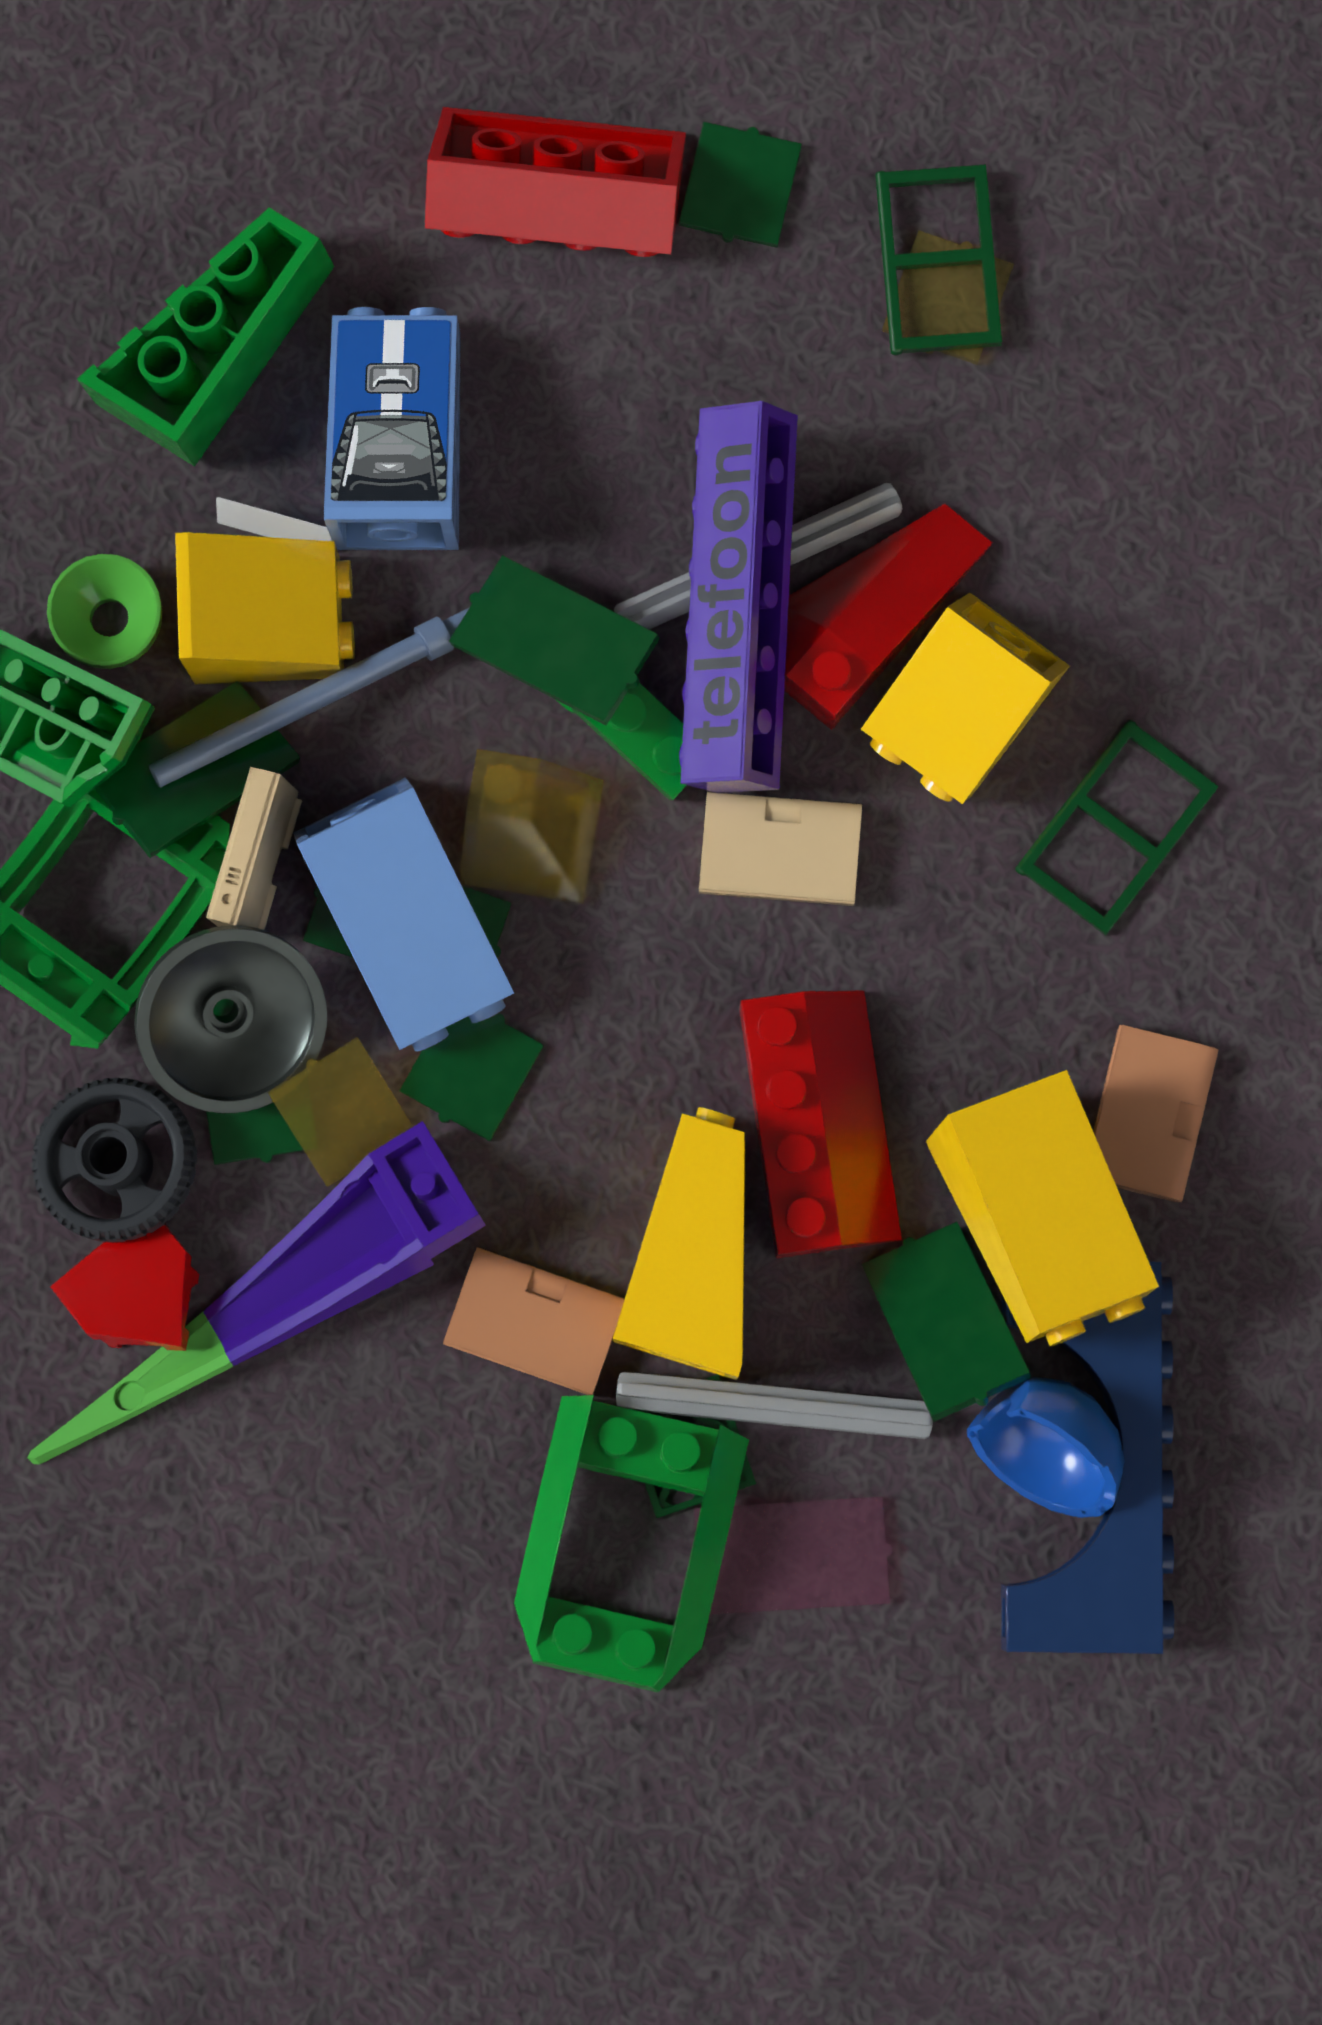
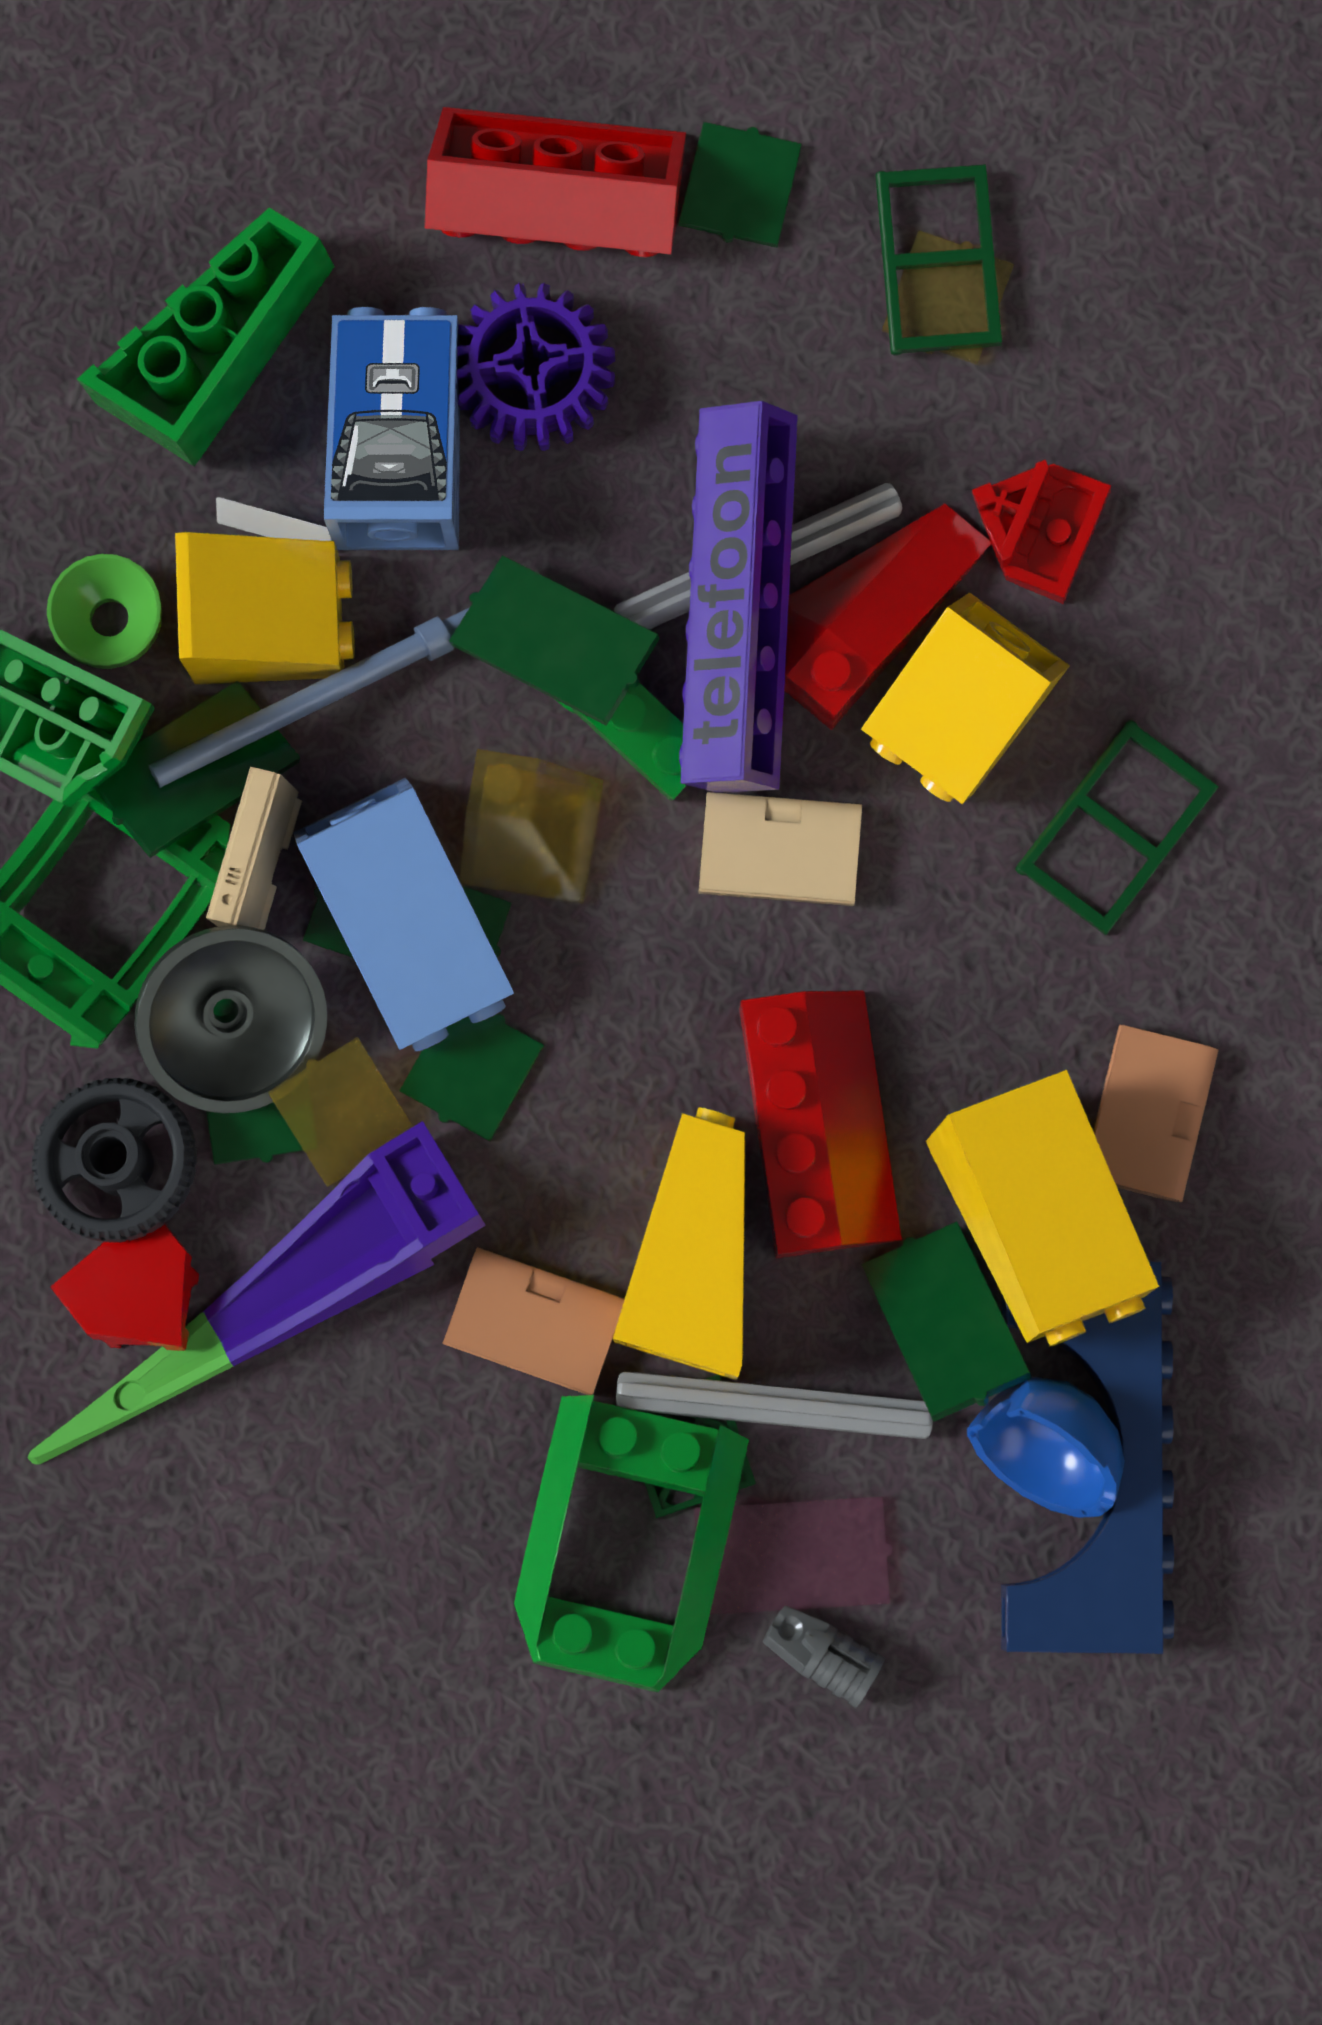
none -> dark purple gear [457,282,615,451]
none -> dark grey hinge [763,1605,885,1708]
none -> red slope [972,459,1111,604]

